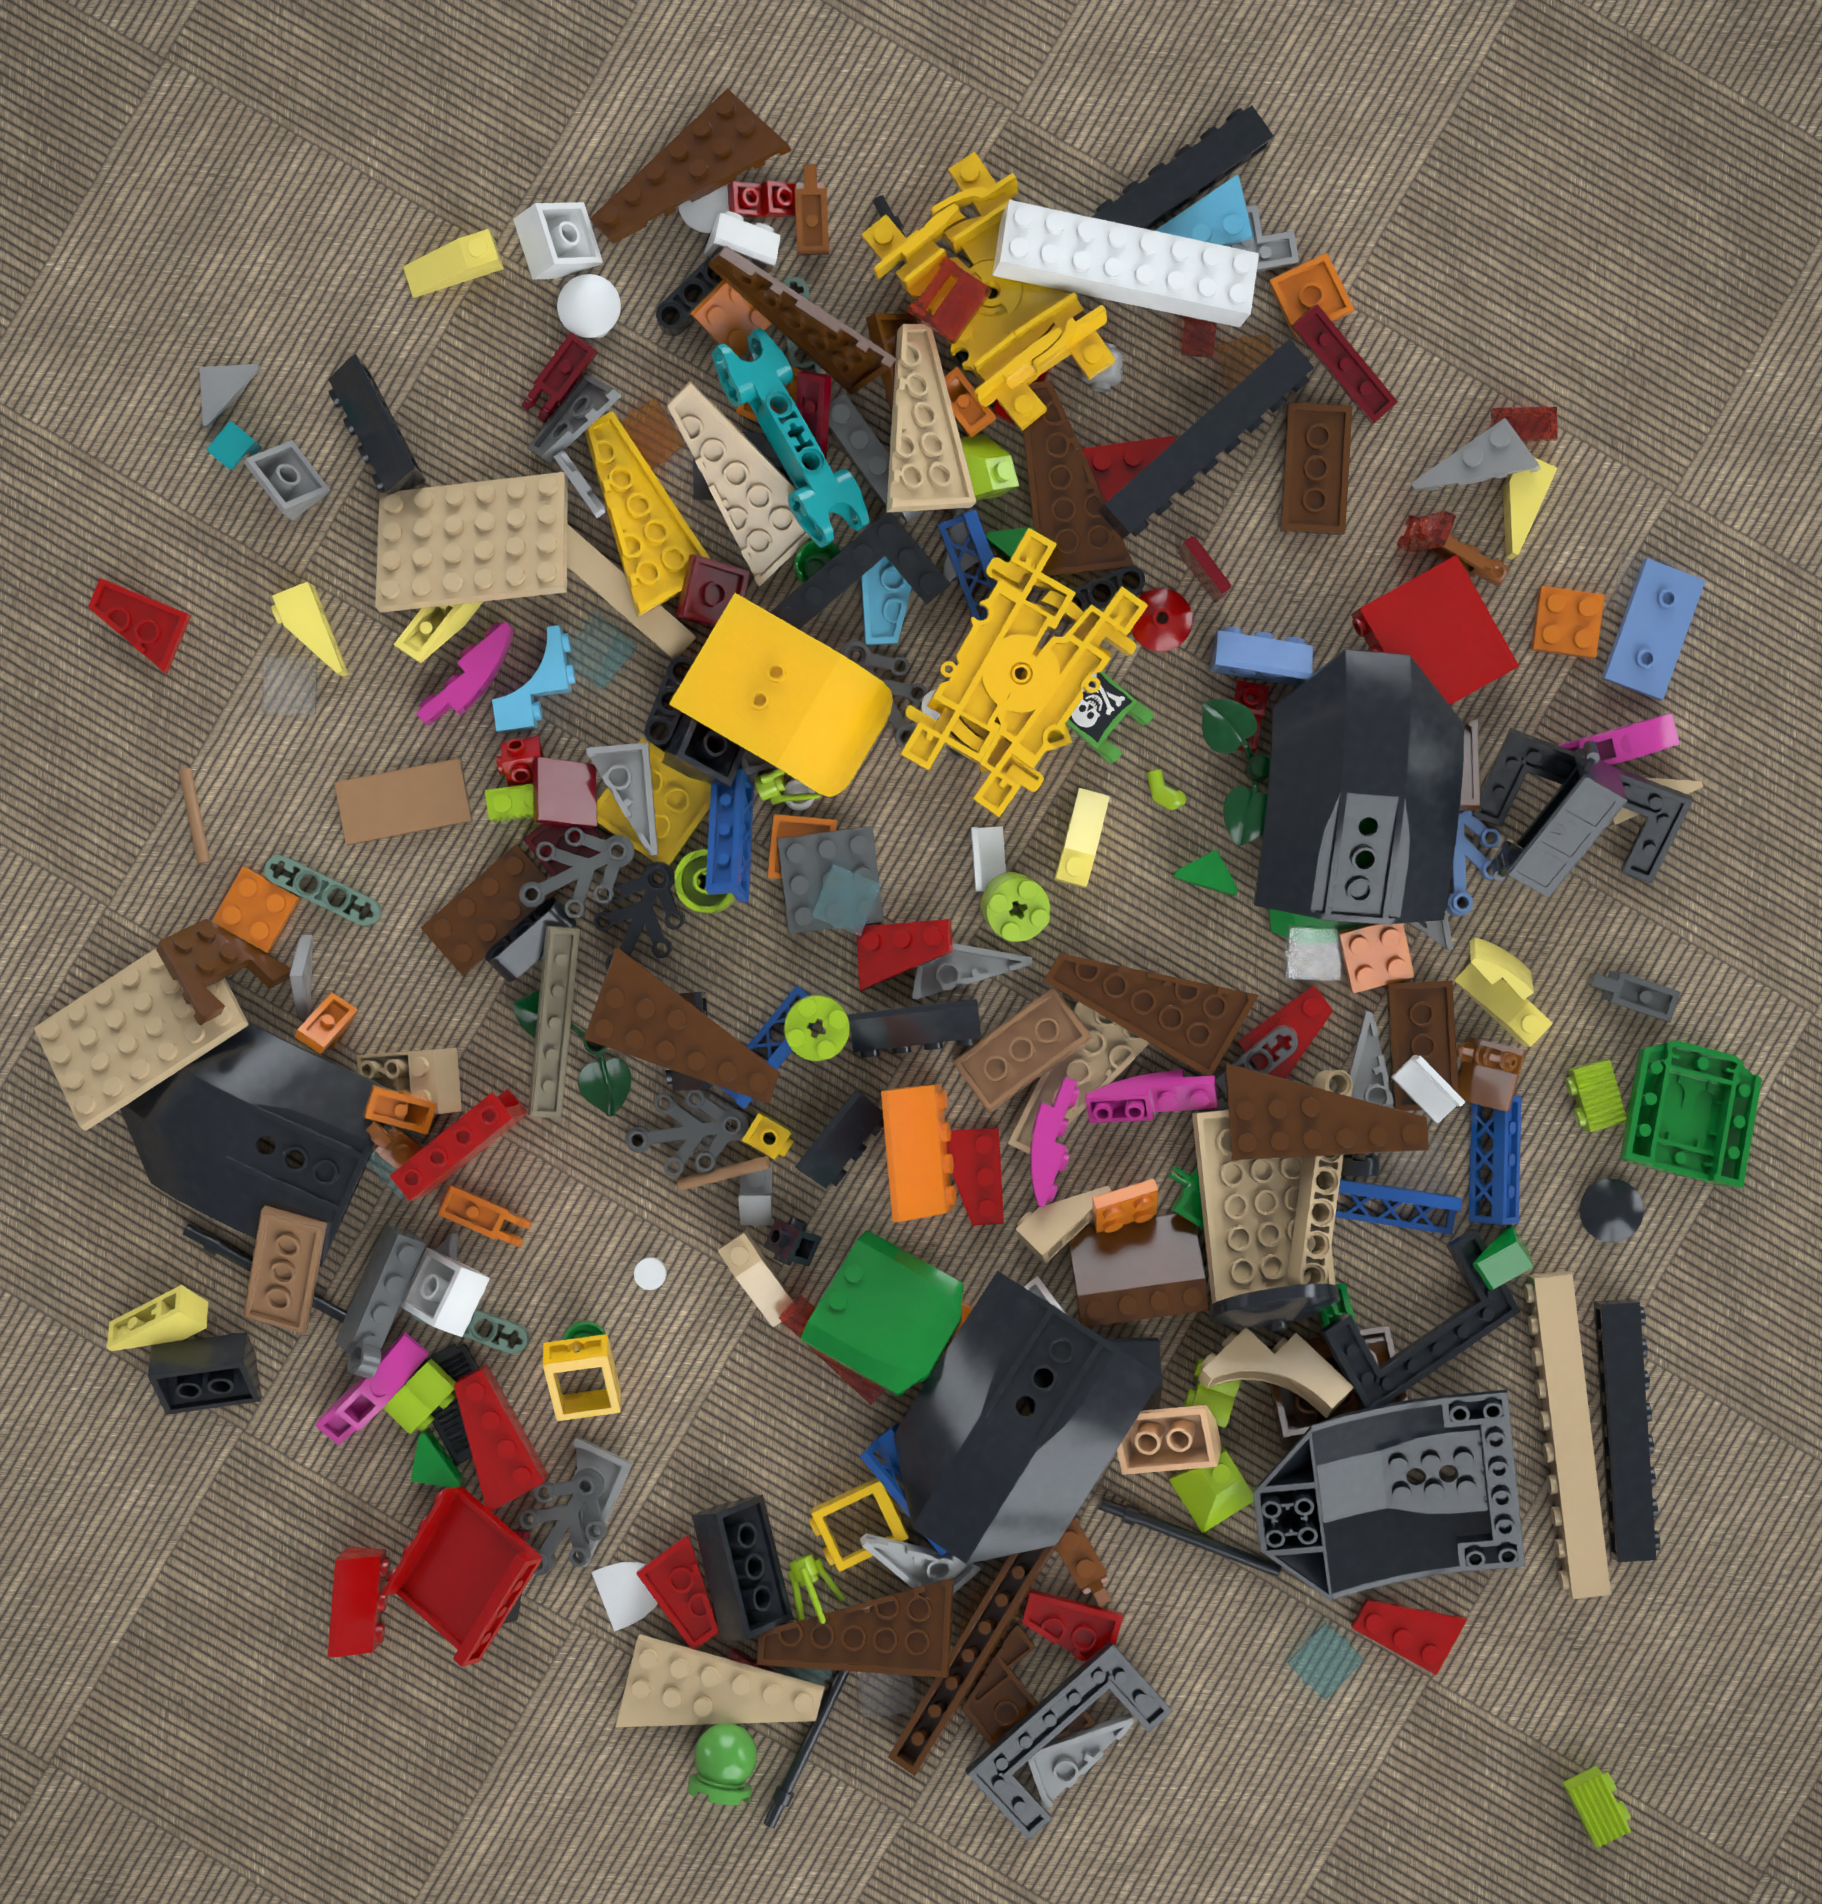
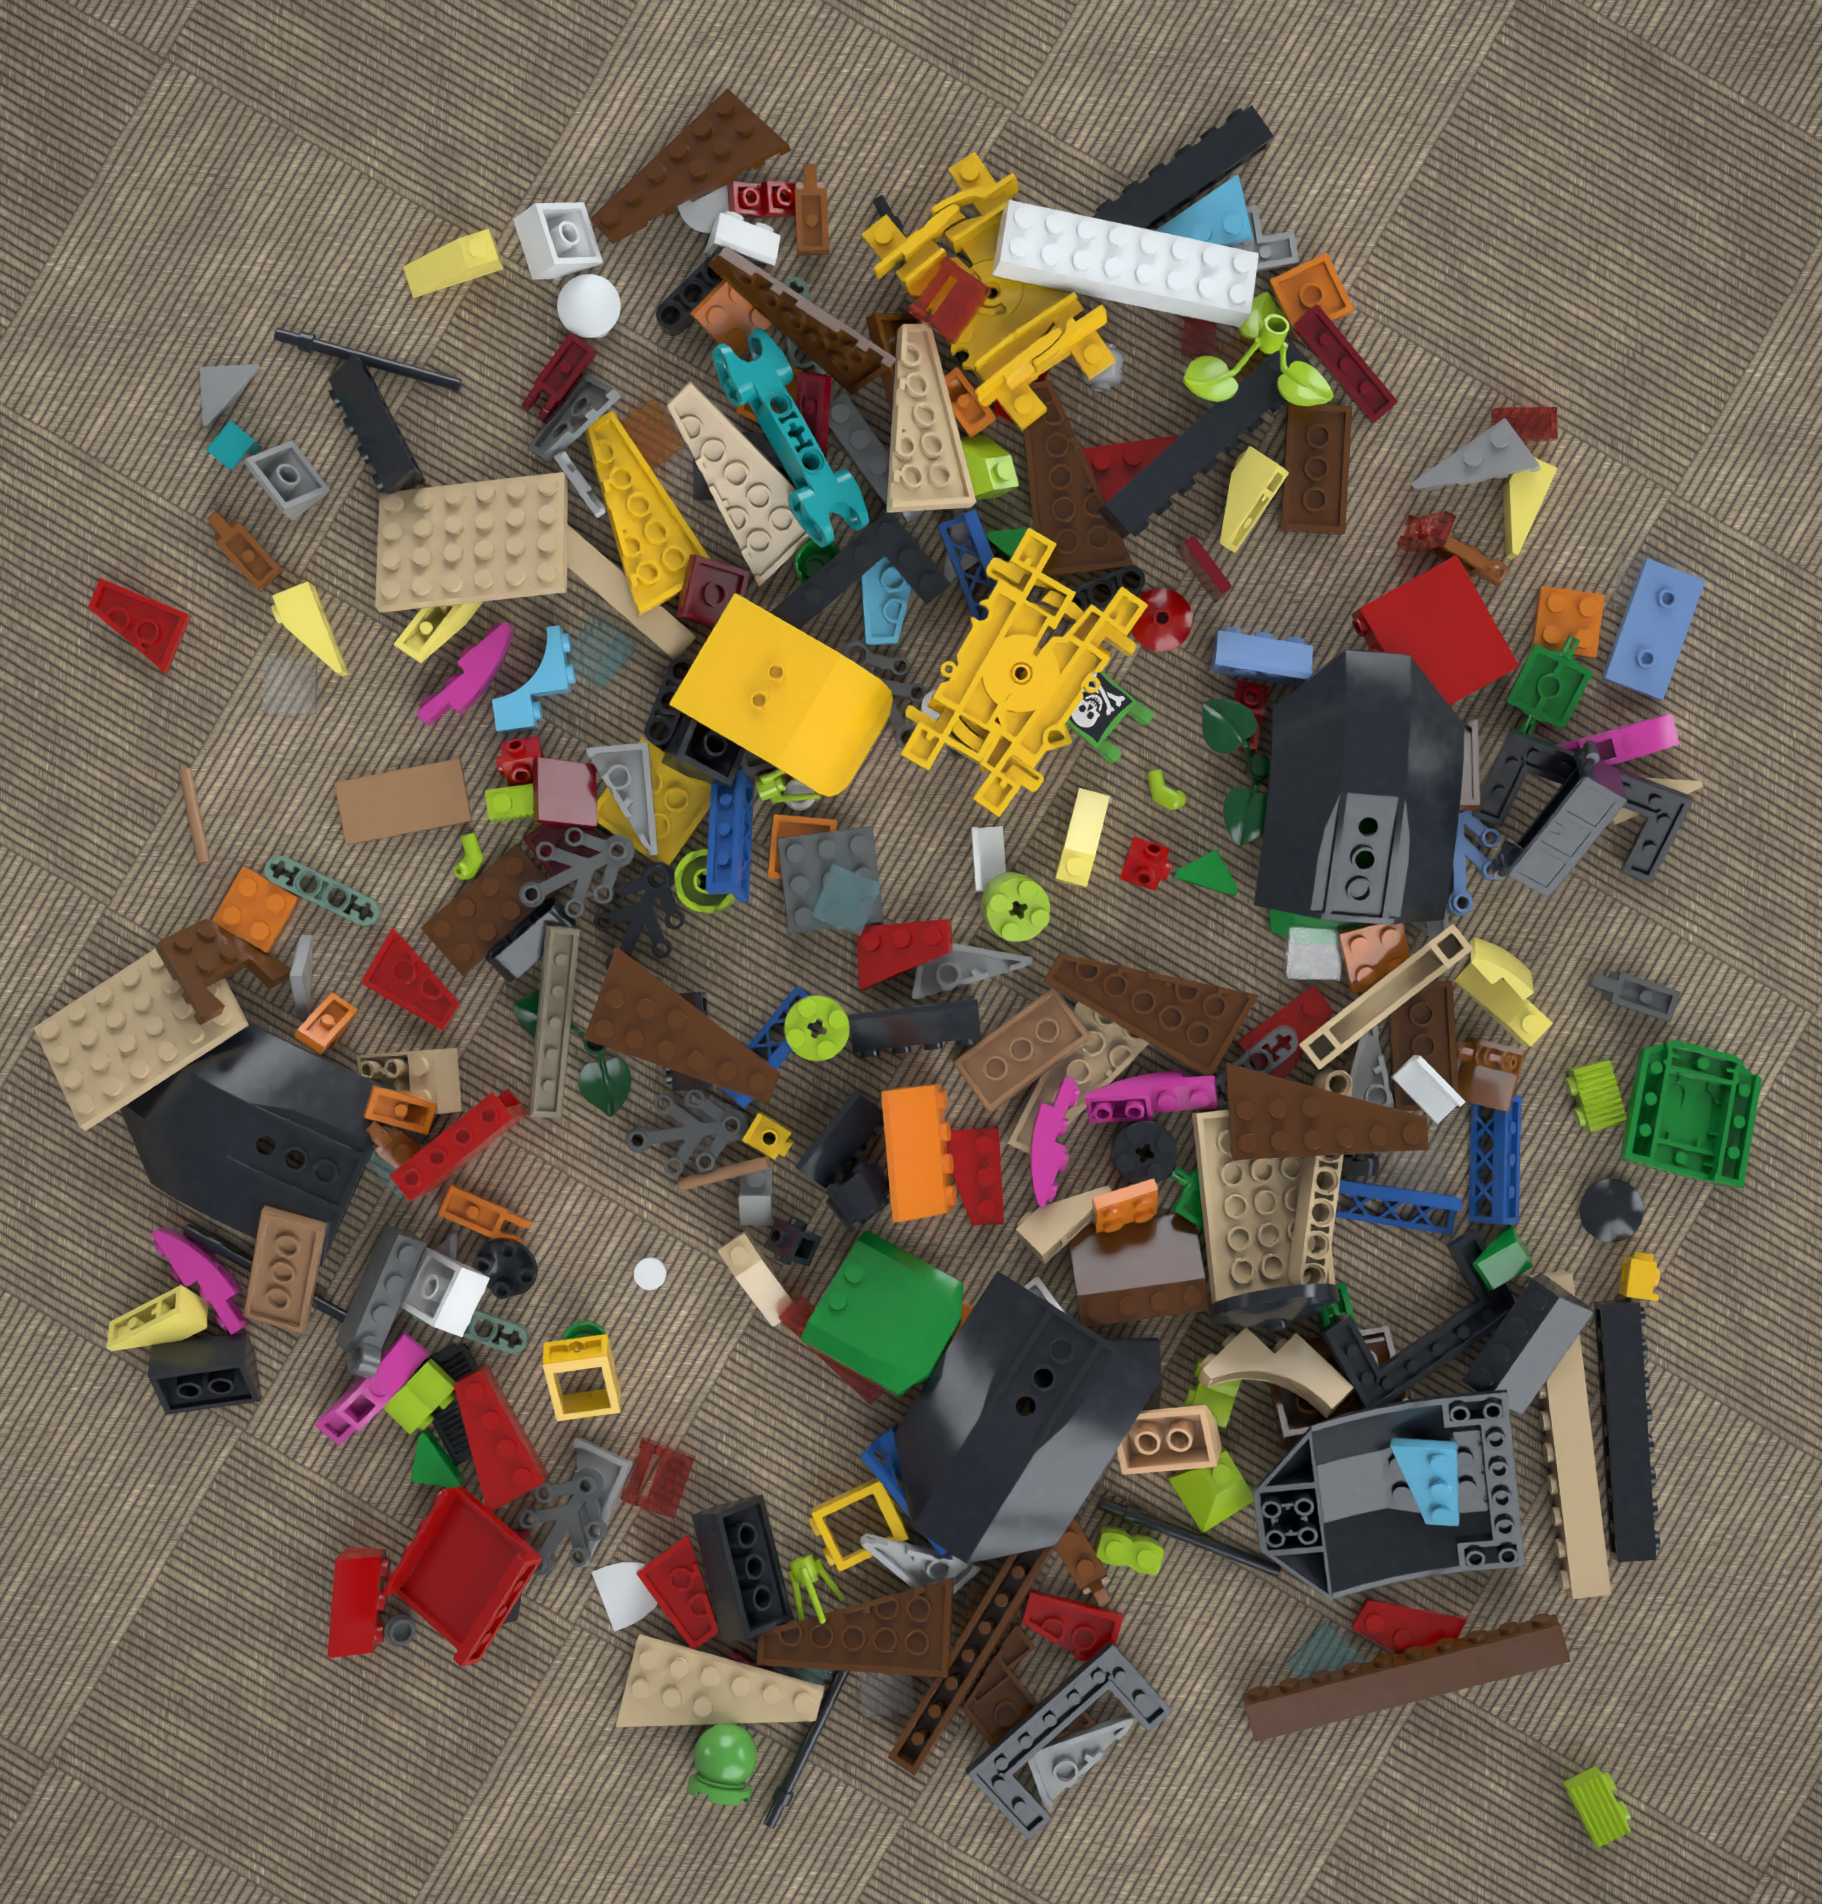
none -> dark pink slope [151,1227,249,1335]
none -> dark orange hinge [207,510,284,592]
none -> black bar [274,328,462,392]
none -> red wing [360,928,461,1031]
none -> dark grey plate [383,1614,416,1647]
none -> lime arm [453,833,483,880]
none -> black dish [473,1238,538,1299]
none -> clear red plate [620,1437,696,1519]
none -> black brick [825,1160,890,1233]
none -> lime brick [1094,1526,1164,1575]
none -> black brick [1110,1120,1177,1184]
none -> red brick [1119,836,1172,891]
none -> lime plant [1183,291,1334,406]
none -> light yellow slope [1220,446,1289,553]
none -> reddish brown brick [1243,1613,1571,1742]
none -> tan arch [1298,924,1473,1070]
none -> medium azure wing [1390,1438,1460,1526]
none -> black slope [1462,1273,1595,1414]
none -> green plate [1505,634,1593,735]
none -> yellow brick [1618,1251,1660,1301]

